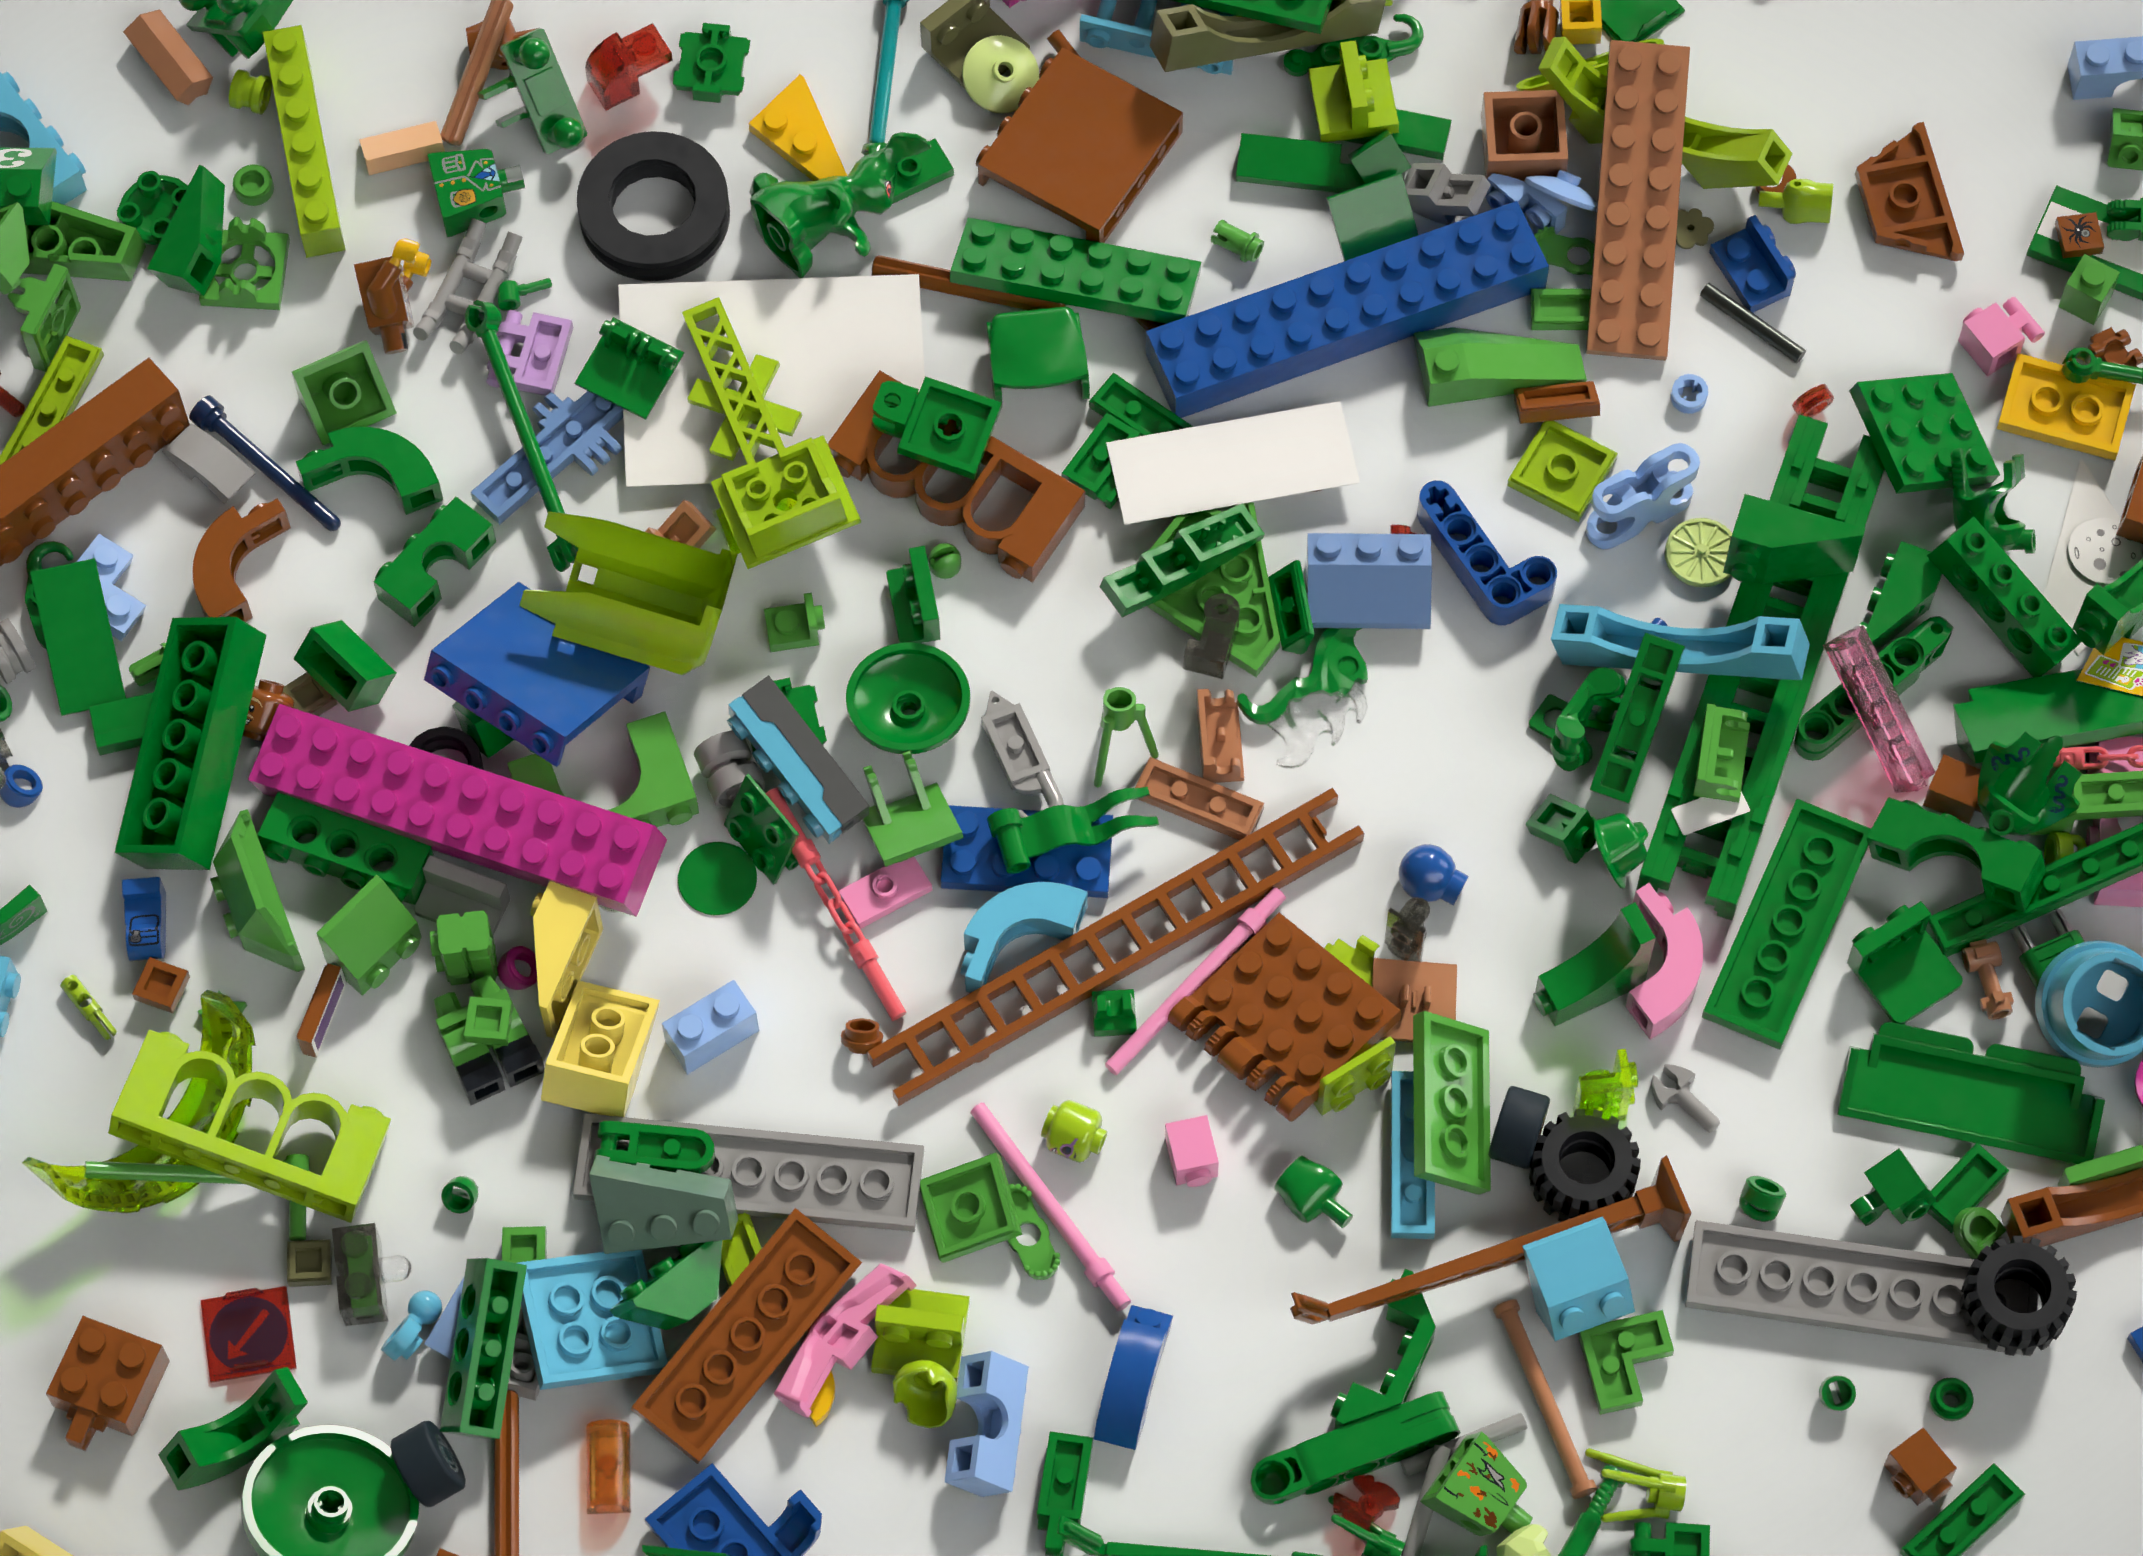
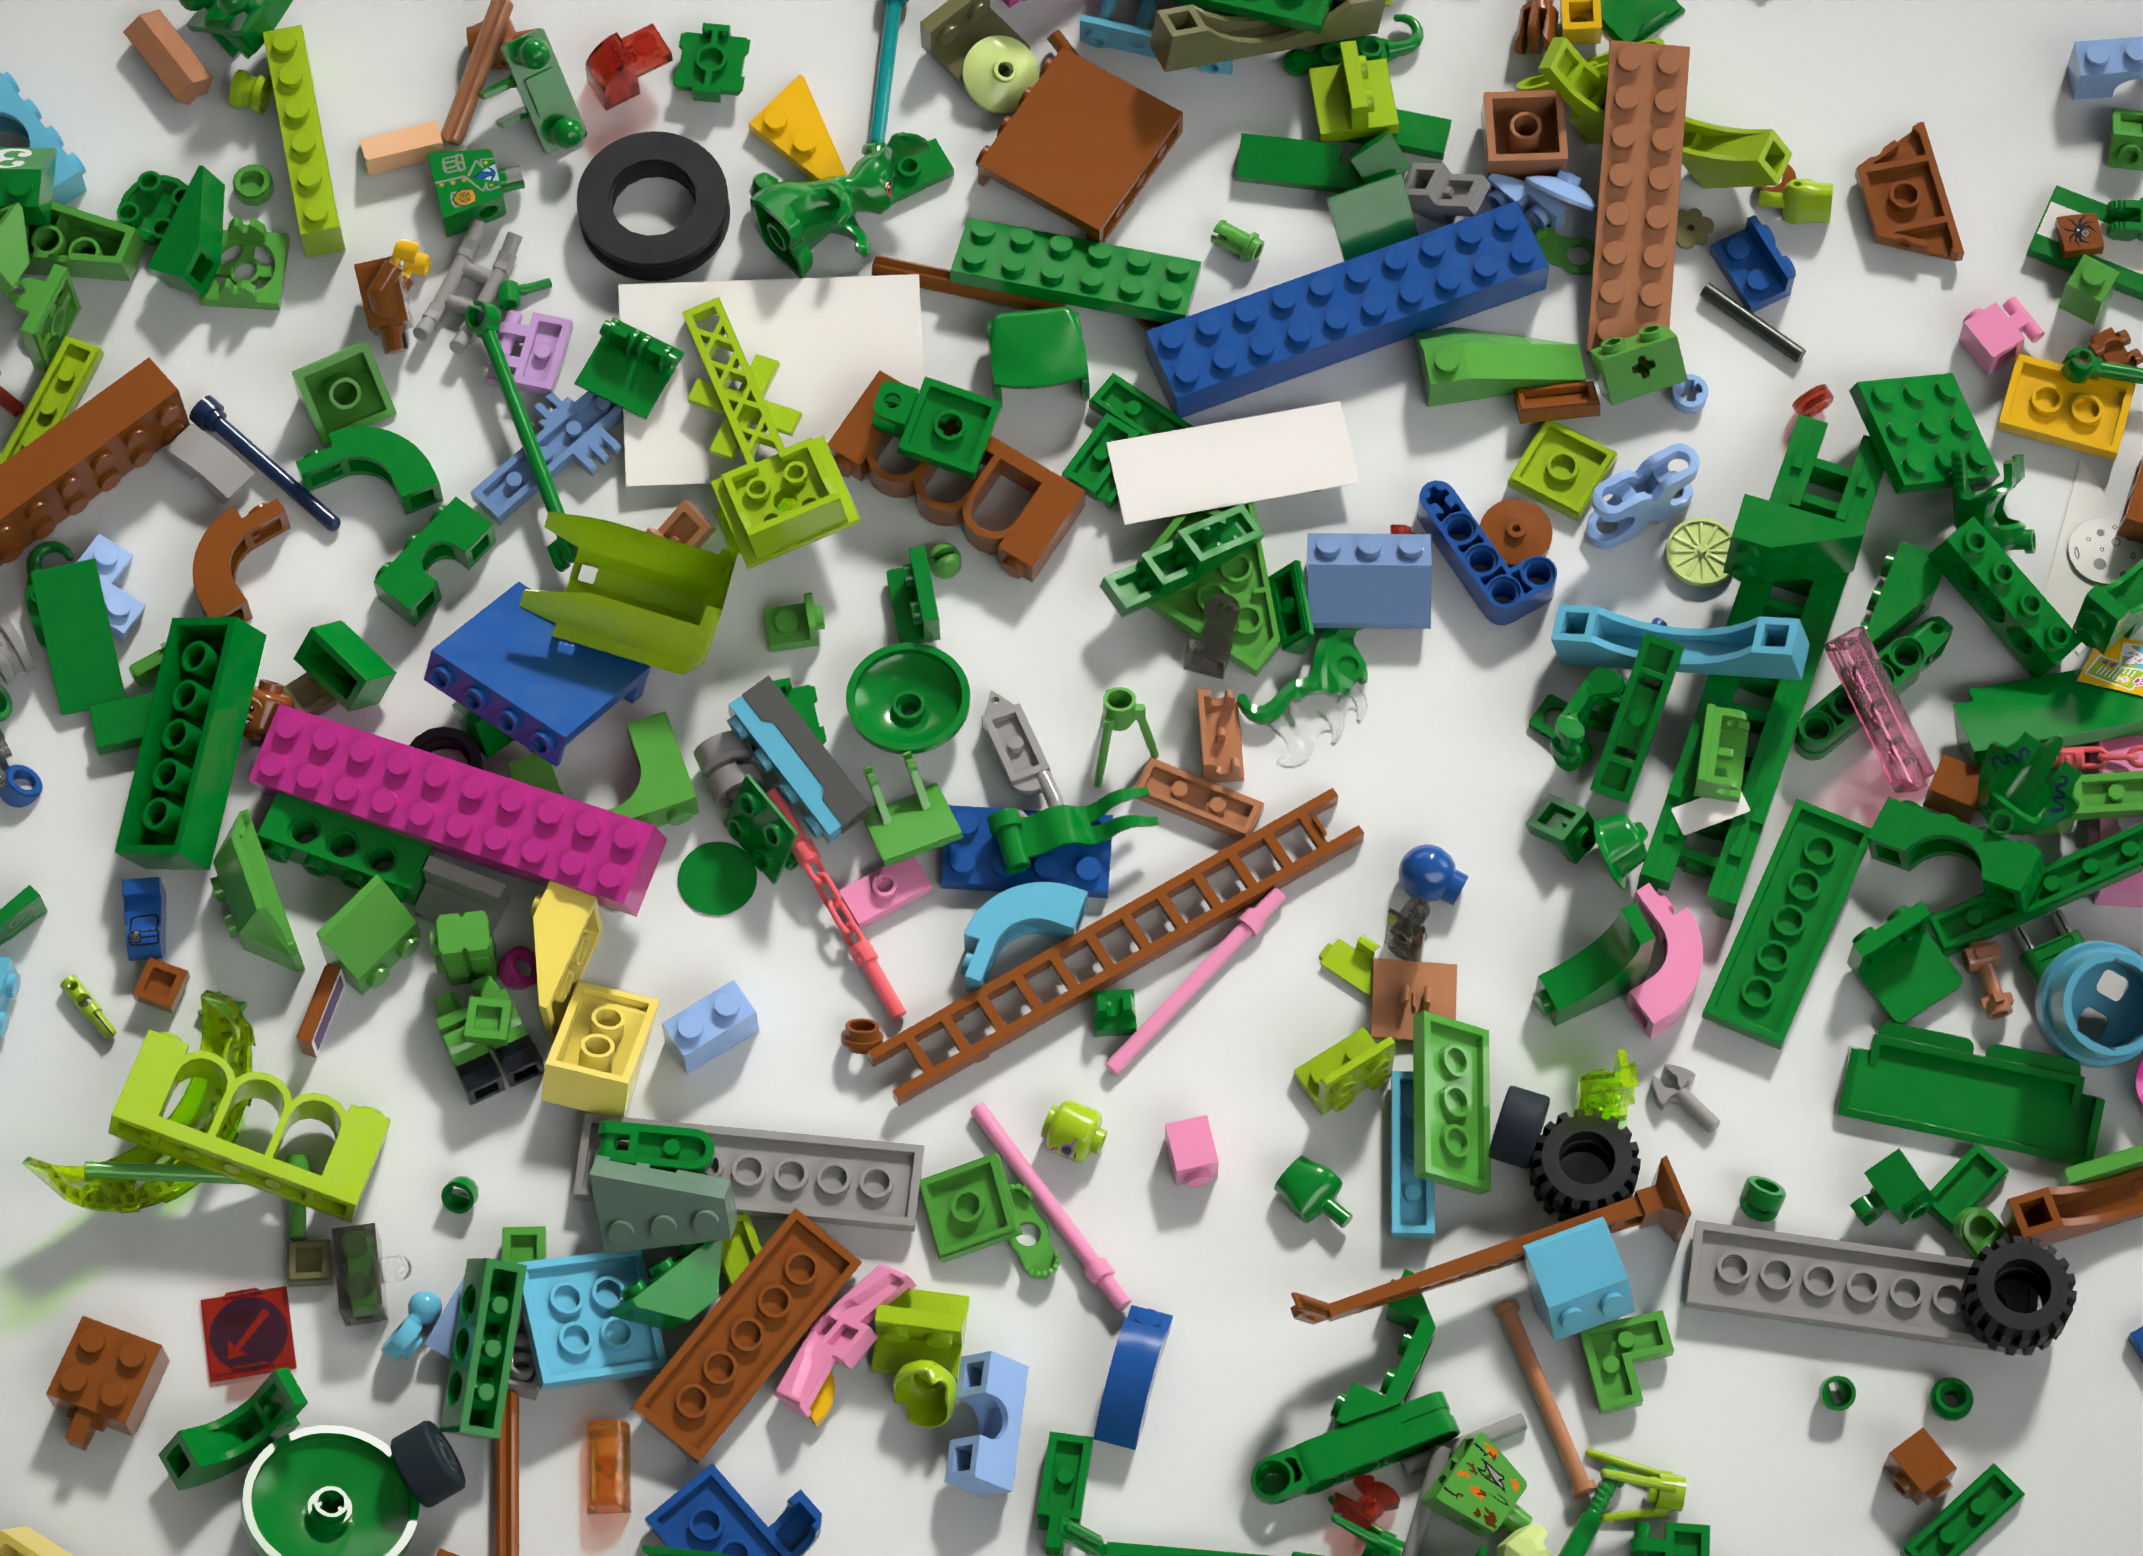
dark orange hinge [1168,912,1402,1122] -> none
bright green tile [1530,289,1591,330] -> none
lime tile [2044,831,2087,865] -> none
none -> dark orange piece [1480,499,1553,568]
none -> bright green brick [1590,324,1688,405]

